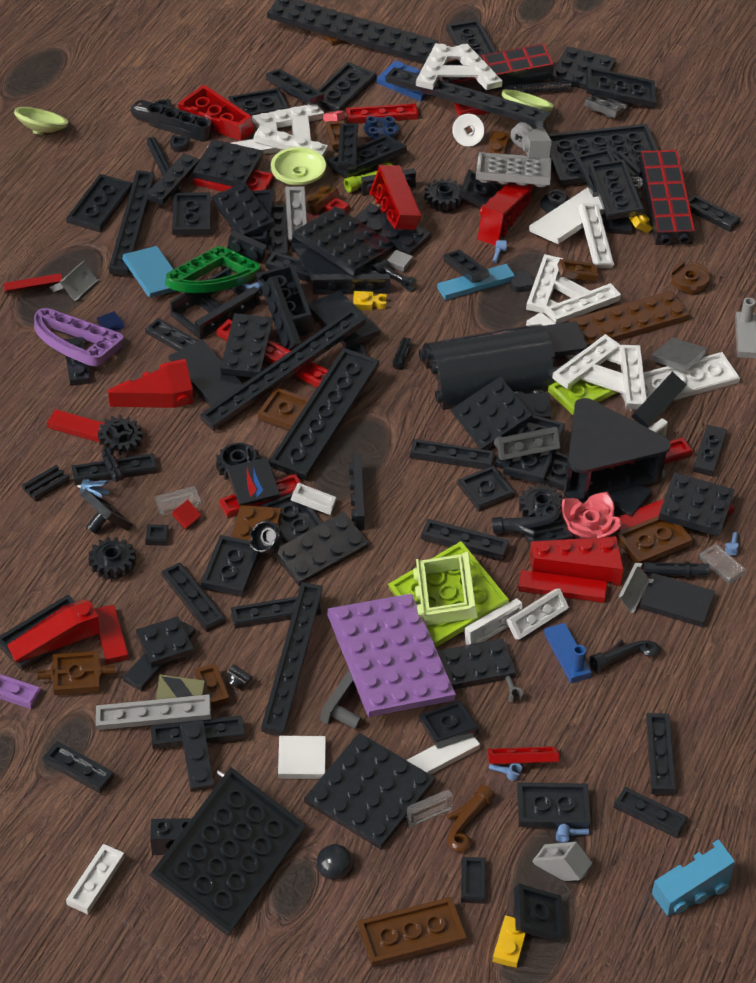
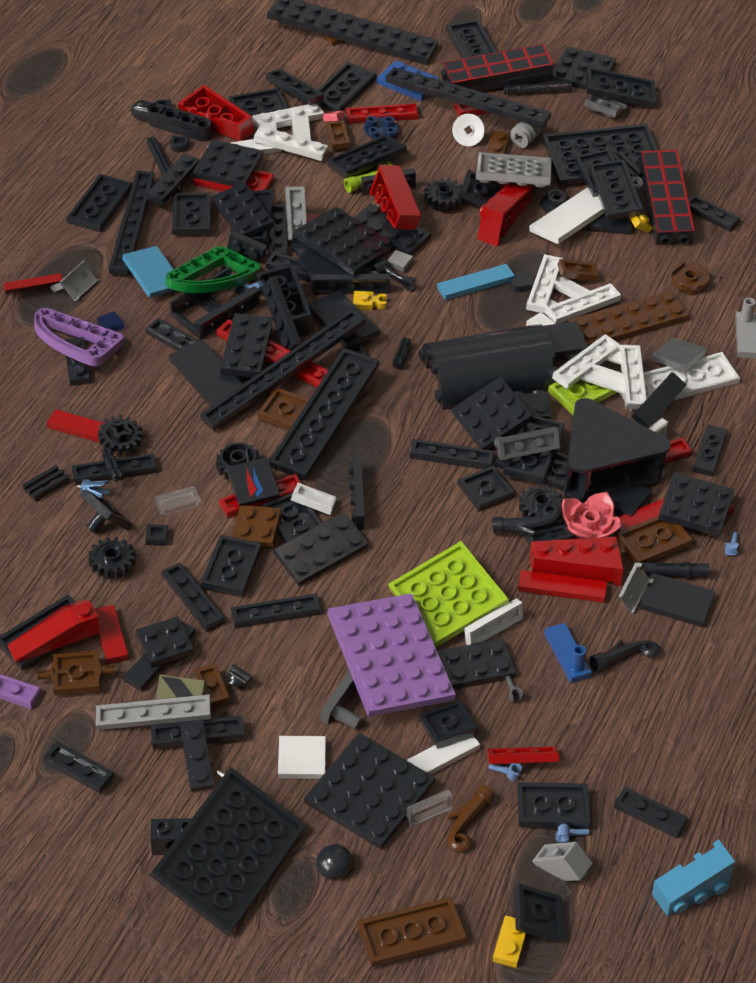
yellowish green dish [14,107,68,135] -> none
white plate [66,844,125,914] -> none
red wedge [108,359,193,408] -> none
red tile [171,499,201,529] -> none
black hair [249,520,282,554] -> none
black plate [261,582,323,736] -> none
yellowish green dish [271,147,326,186] -> none
reddish brown plate [305,186,340,213] -> none
red tile [324,198,350,213] -> none
black tile [338,123,358,170] -> none
yellowish green window [413,551,478,626] -> none
white plate [416,43,502,90] -> none
black plate [421,519,509,561] -> none
black plate [443,249,489,283] -> none
black tile [461,857,486,904] -> none
medium blue hand [492,240,506,263] -> none
yellowish green dish [502,90,554,112] -> none
white plate [506,588,569,639] -> none
light grey slope [523,127,552,158] -> none
white tile [578,203,614,268] -> none
black plate [646,713,676,795] -> none
clear tile [699,544,745,584] -> none

